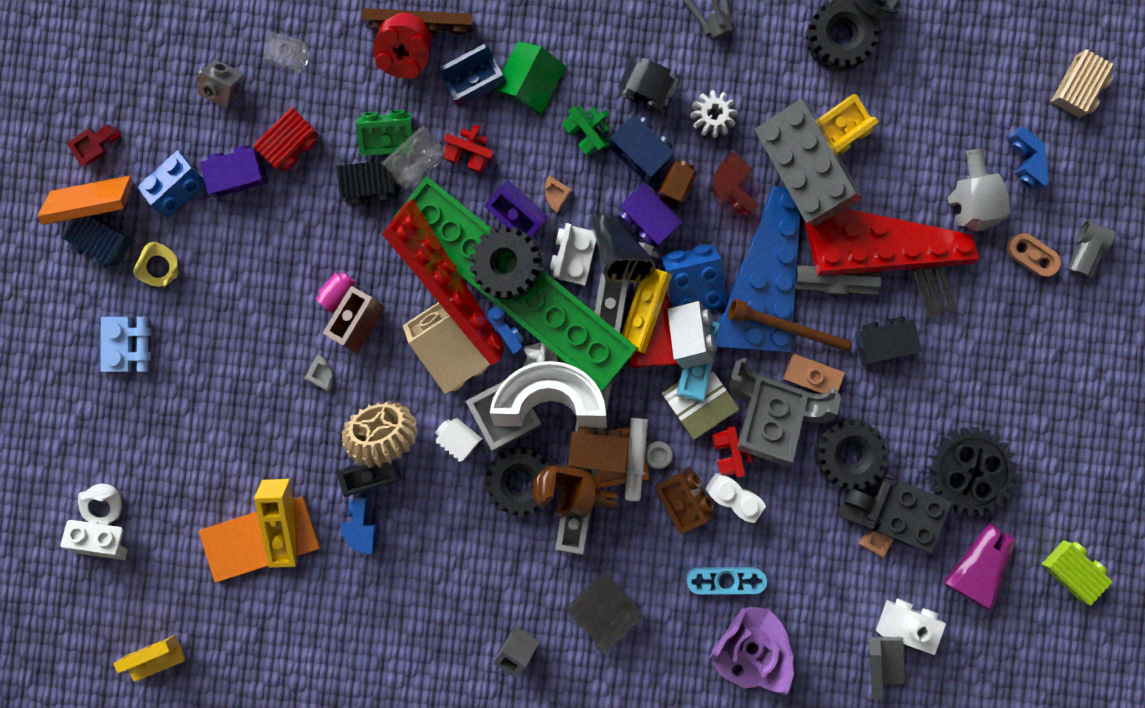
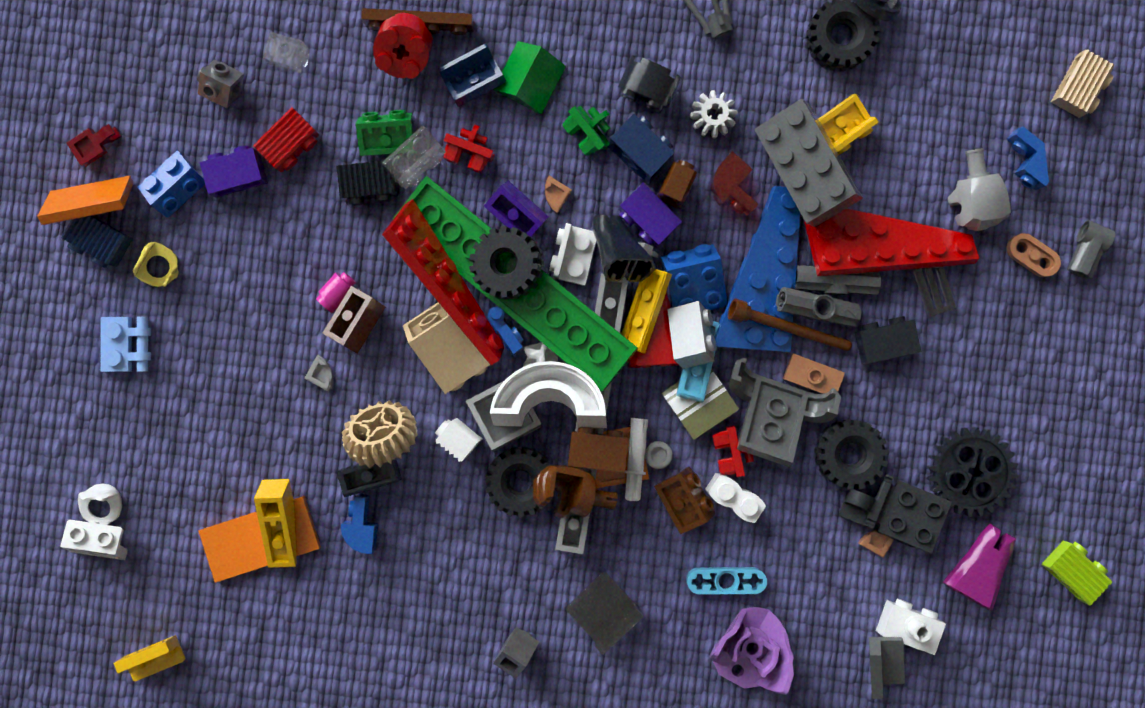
none -> dark grey piece [775,287,861,327]

